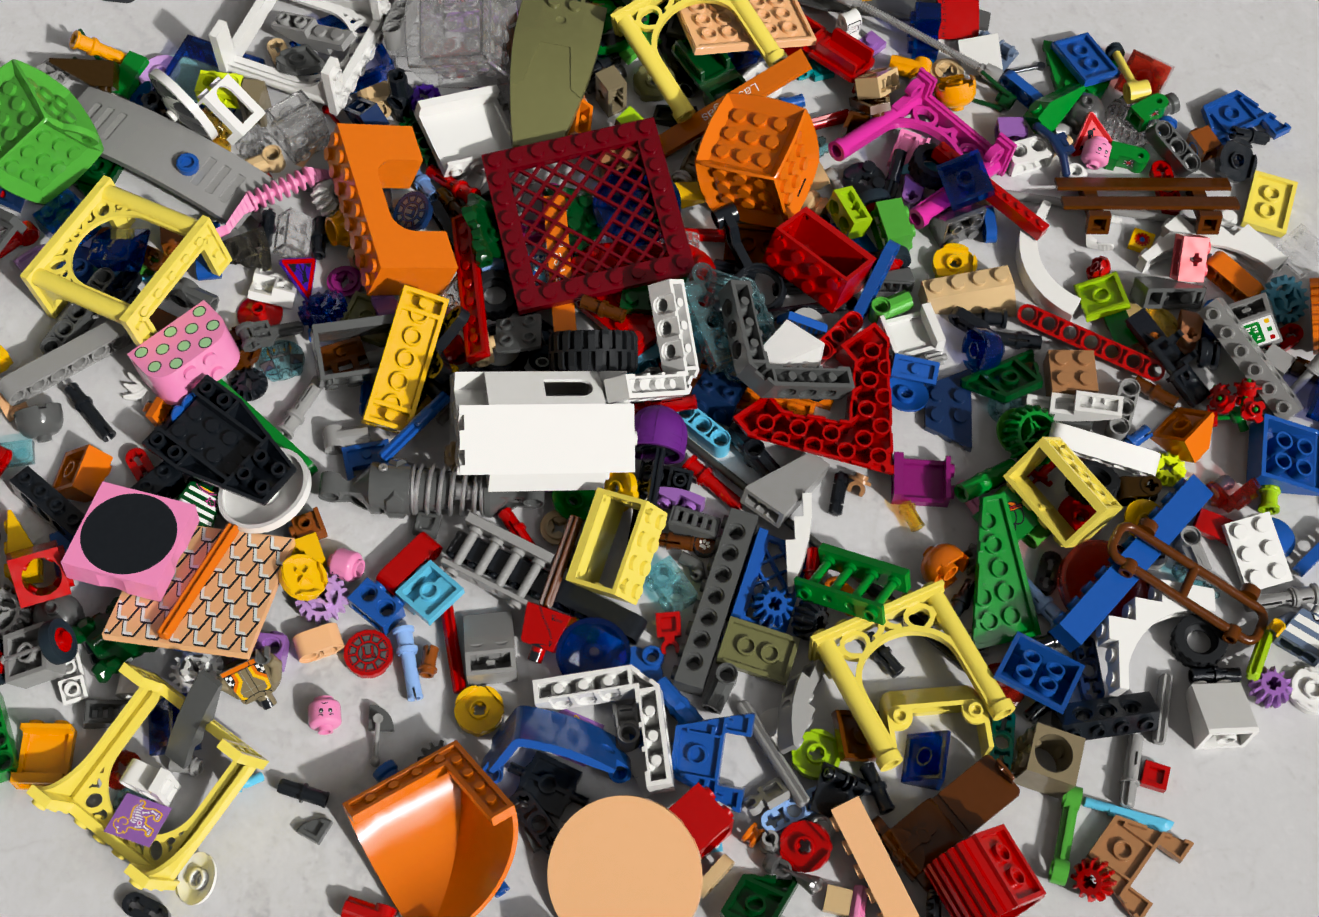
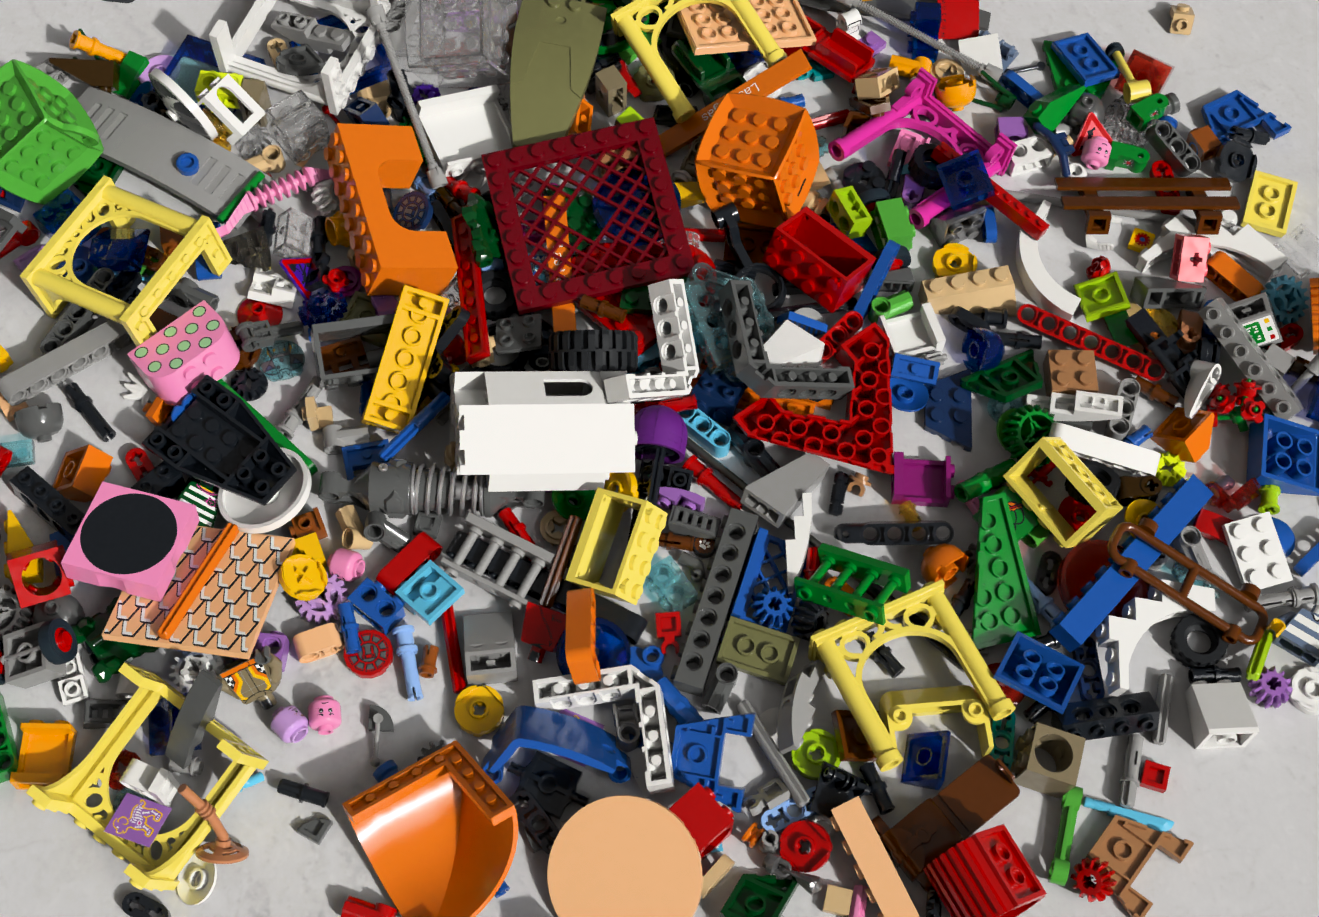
none -> nougat dish [178,784,249,864]
none -> green bar [216,171,265,224]
none -> lavender head [271,705,309,743]
none -> tan bracket [302,396,334,431]
none -> black plate [304,251,330,292]
none -> red plate [322,269,349,293]
none -> tan piece [335,505,373,550]
none -> blue pin [337,602,362,654]
none -> dark grey piece [364,511,411,553]
none -> light grey hose [366,4,448,190]
none -> orange beam [565,587,601,685]
none -> red plate [619,60,642,98]
none -> black piece [834,520,954,545]
none -> tan bracket [1169,3,1195,35]
none -> white piece [1184,360,1221,419]

